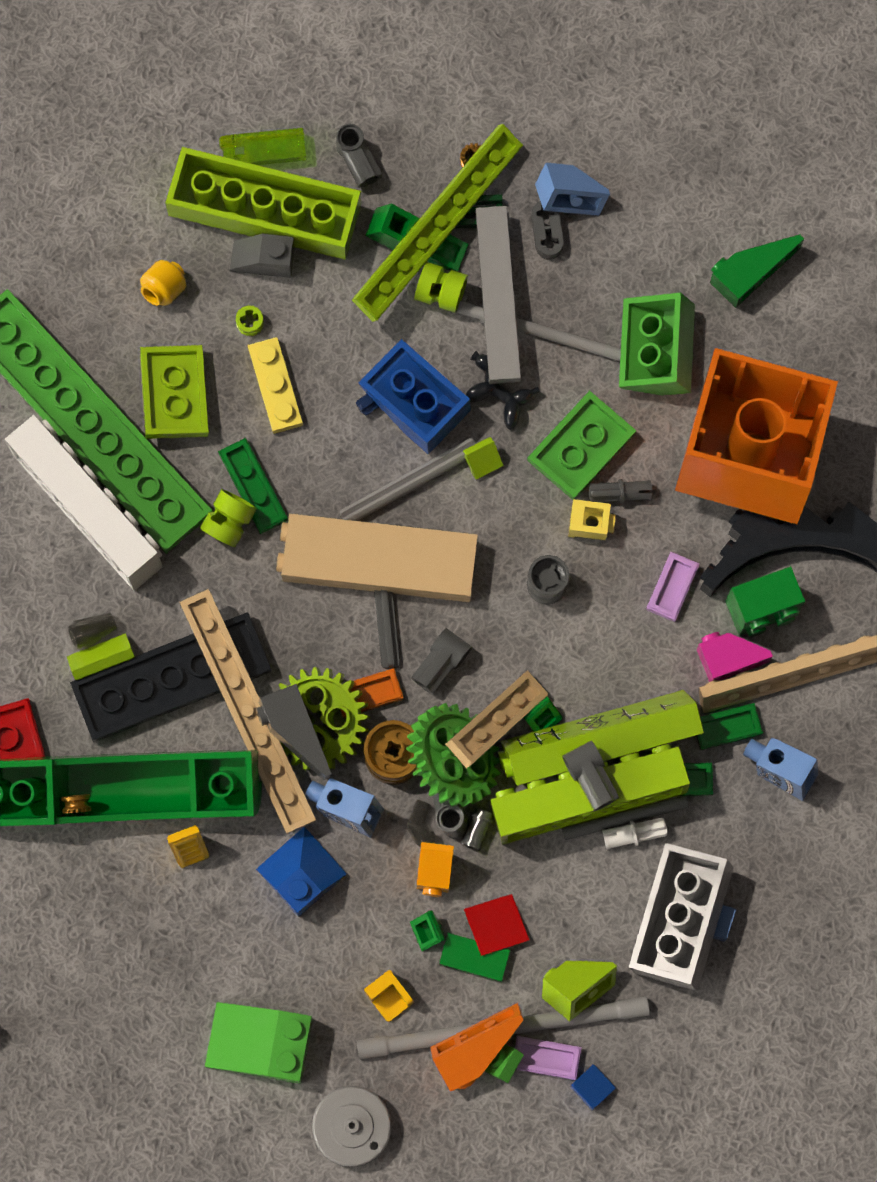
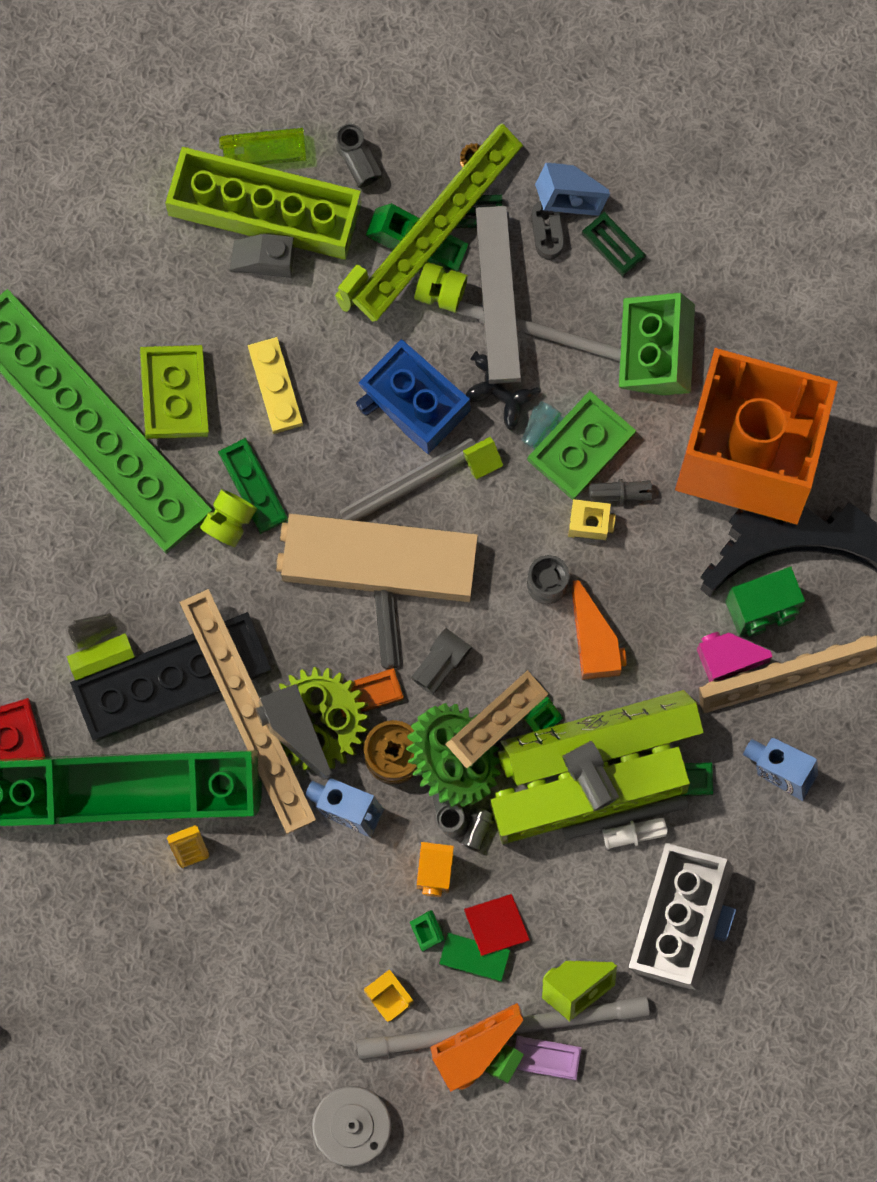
white brick [5,415,163,591] -> none
pearl gold bush [61,794,91,814] -> none
yellow head [140,260,186,306] -> none
bright green slope [205,1002,313,1084] -> none
lime bush [235,305,264,336] -> none
blue slope [256,827,347,917] -> none
clear smoke arm [407,800,436,847] -> none
blue slope [570,1064,616,1110] -> none
lavender tile [646,552,699,622] -> none
green tile [696,703,763,750] -> none
green slope [710,234,805,308] -> none
none -> lime slope [335,264,369,312]
none -> clear light blue cone [521,401,562,449]
none -> orange slope [571,580,626,680]
none -> dark green tile [582,212,646,277]

